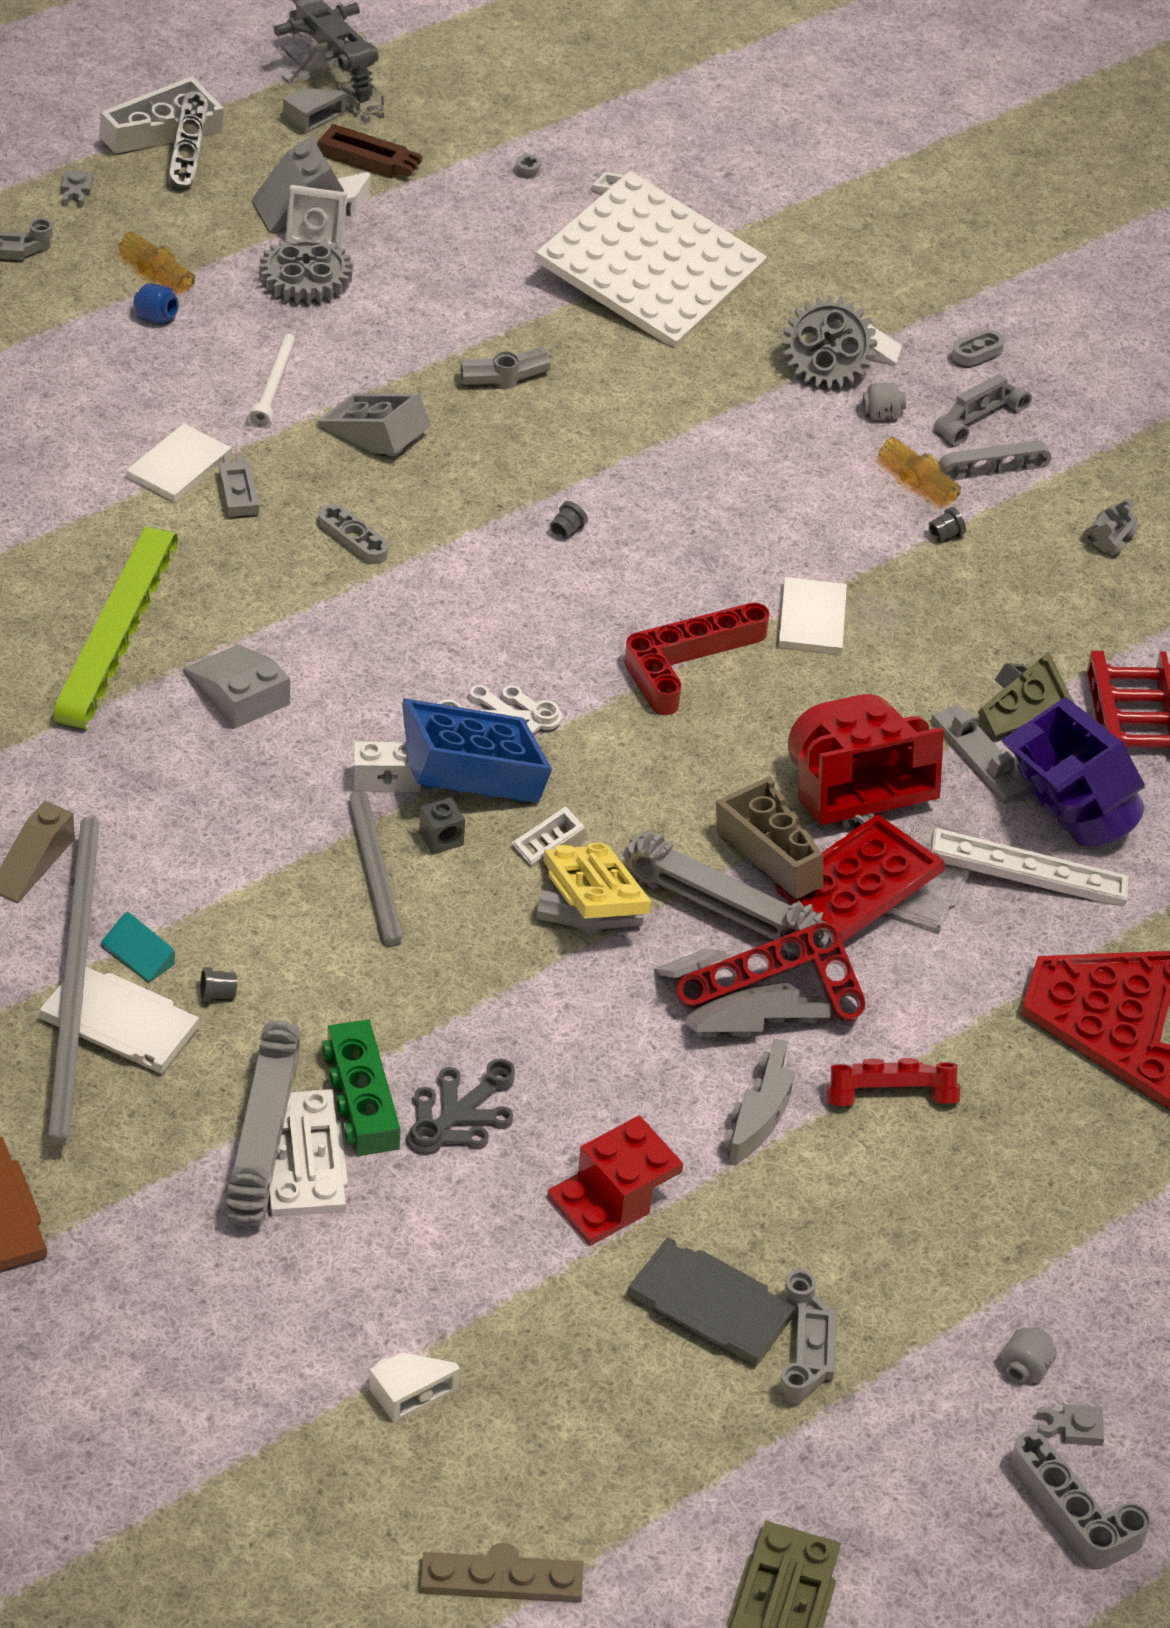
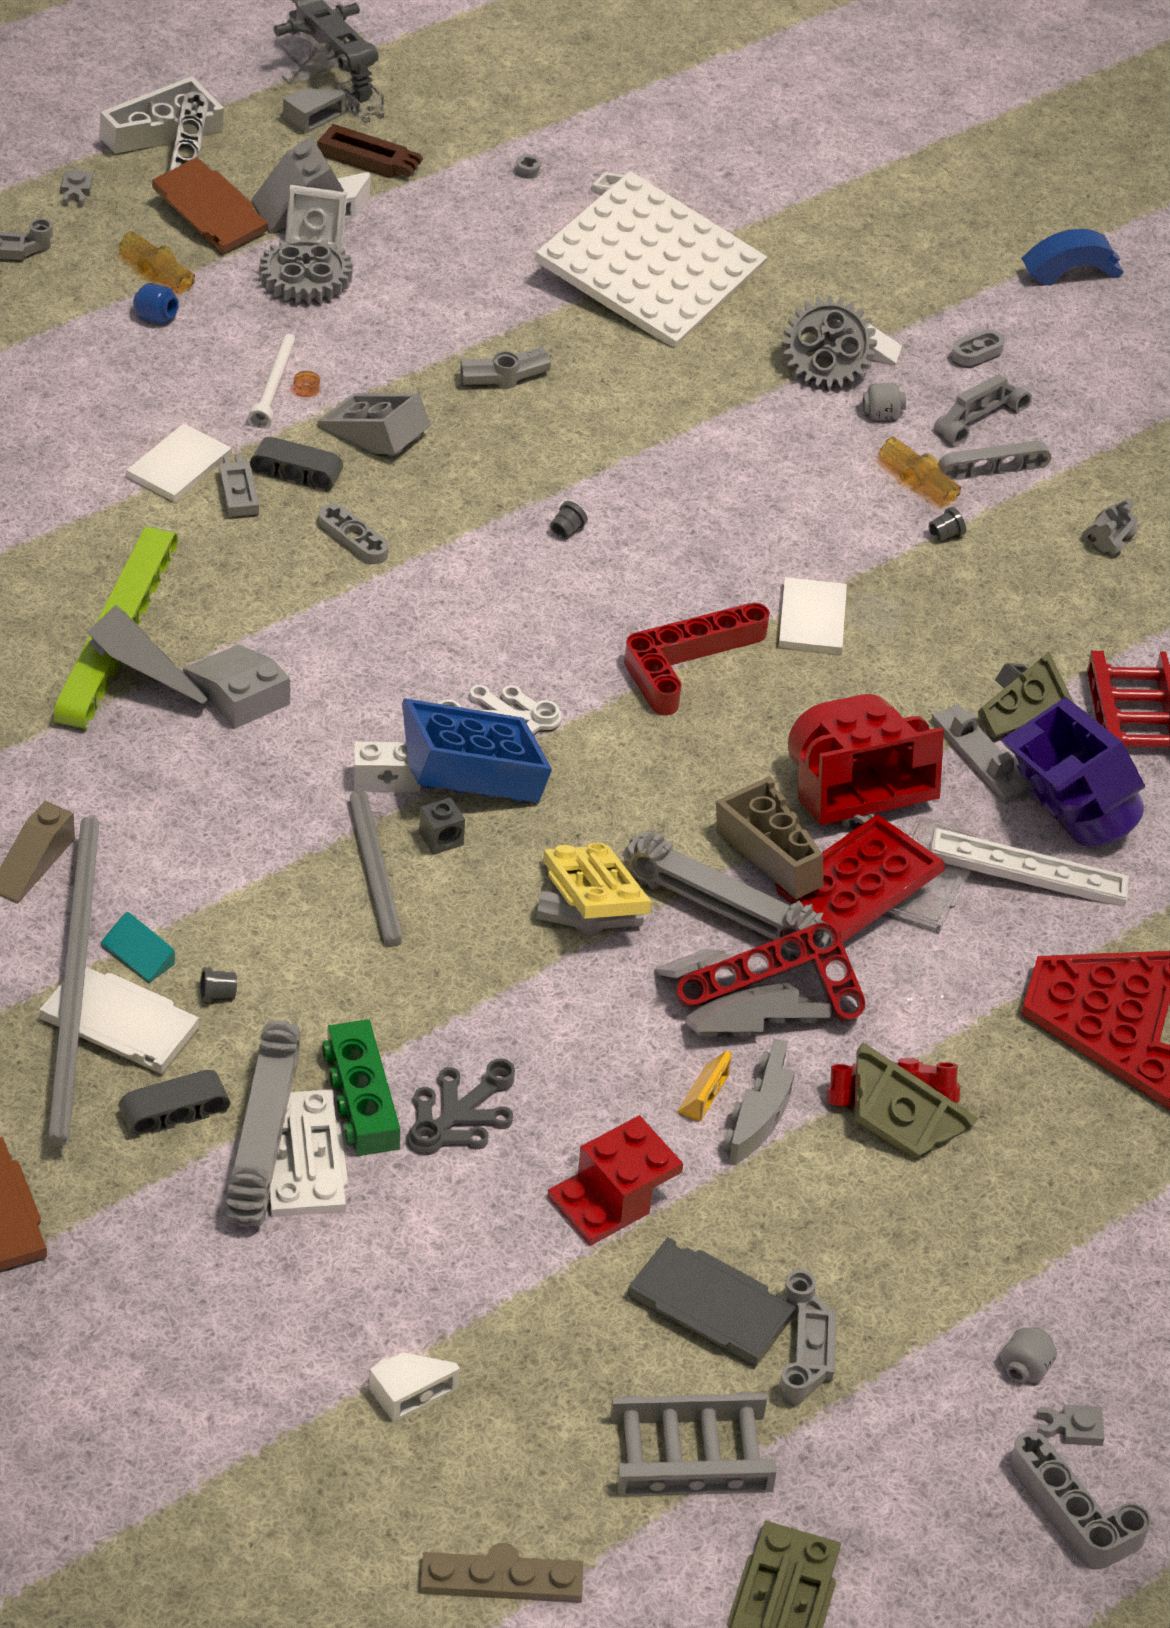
white slope [512,806,588,867] -> none
none -> light grey wedge [87,605,209,705]
none -> dark grey beam [118,1070,230,1138]
none -> dark orange piece [152,157,268,254]
none -> dark grey beam [250,437,343,491]
none -> clear orange bush [294,371,320,397]
none -> light grey fence [610,1392,777,1497]
none -> yellow slope [677,1051,732,1122]
none -> olive wing [855,1042,978,1159]
none -> blue arch [1021,229,1124,286]

